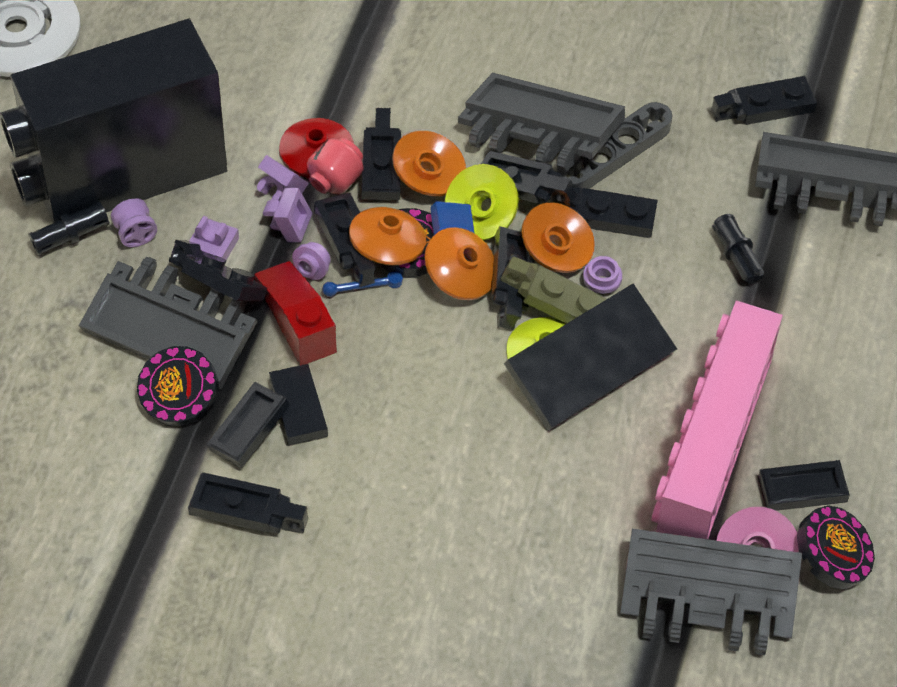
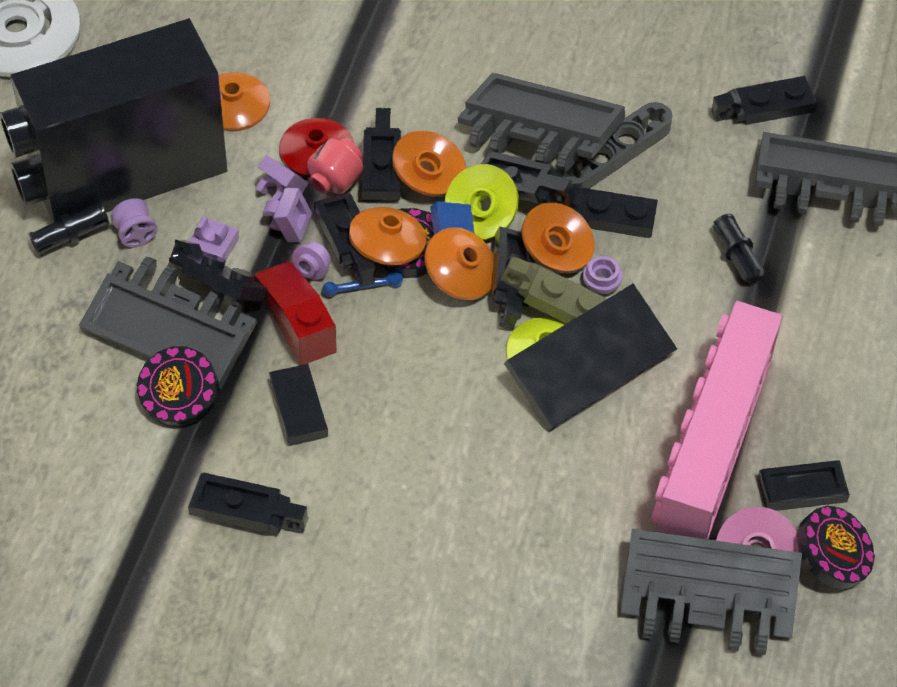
black tile [207,382,290,468] -> none
none -> orange dish [219,72,270,131]

